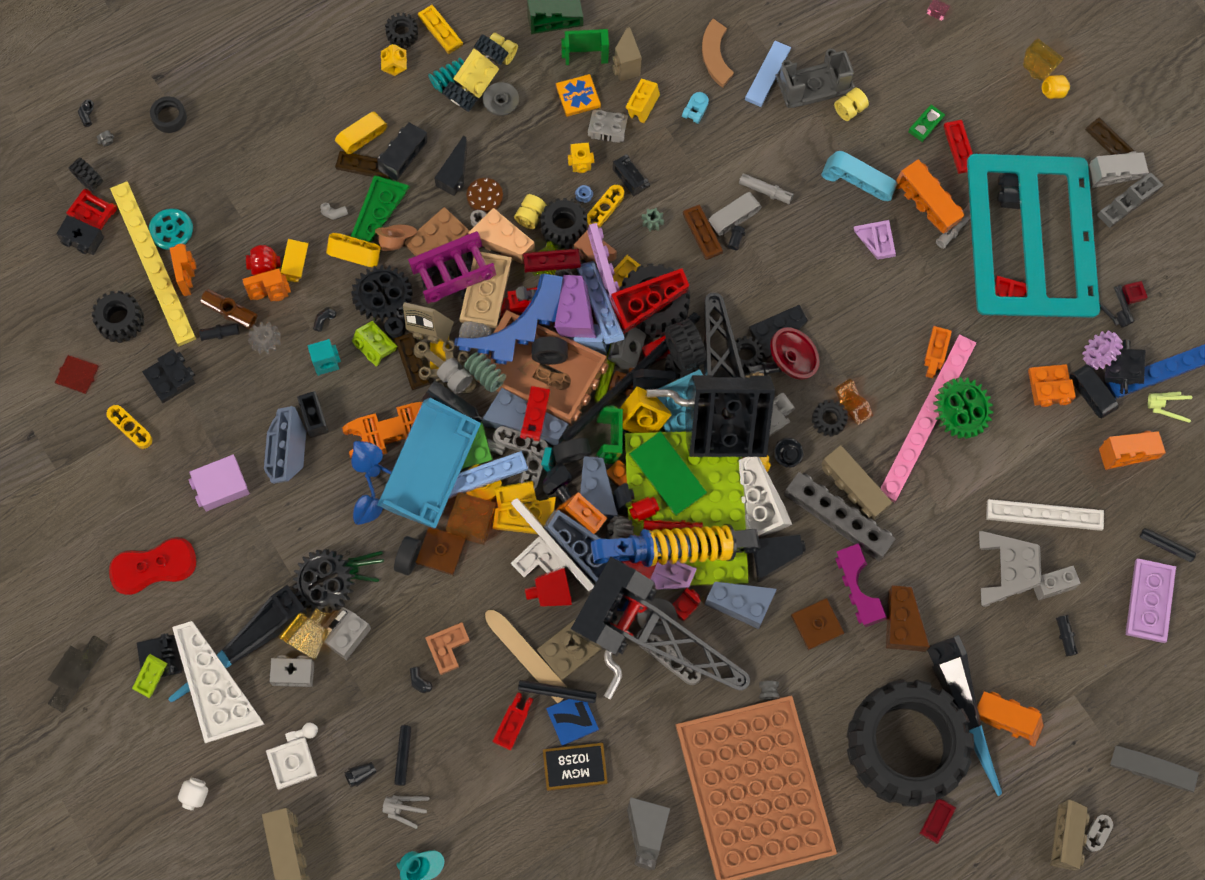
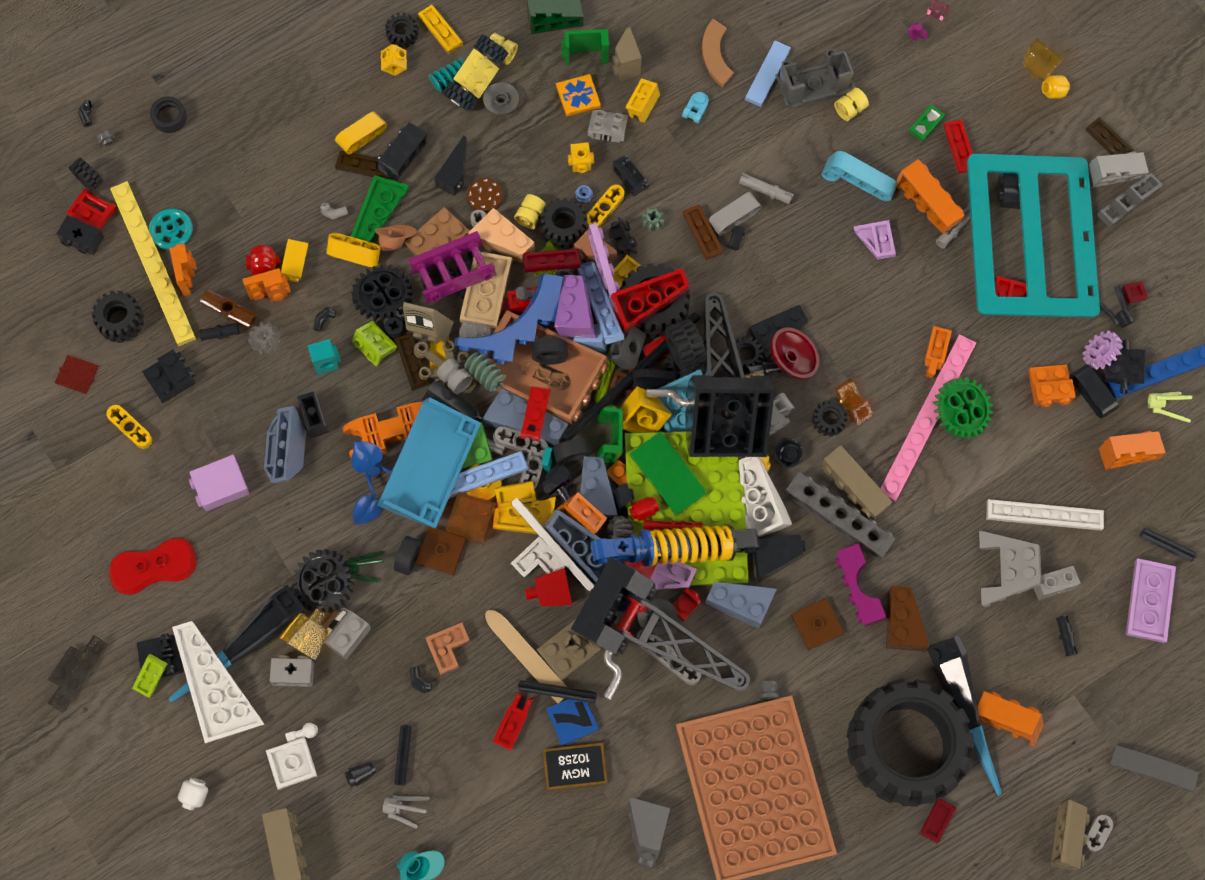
none -> black hinge [610,217,638,257]
none -> magenta plate [908,22,928,40]

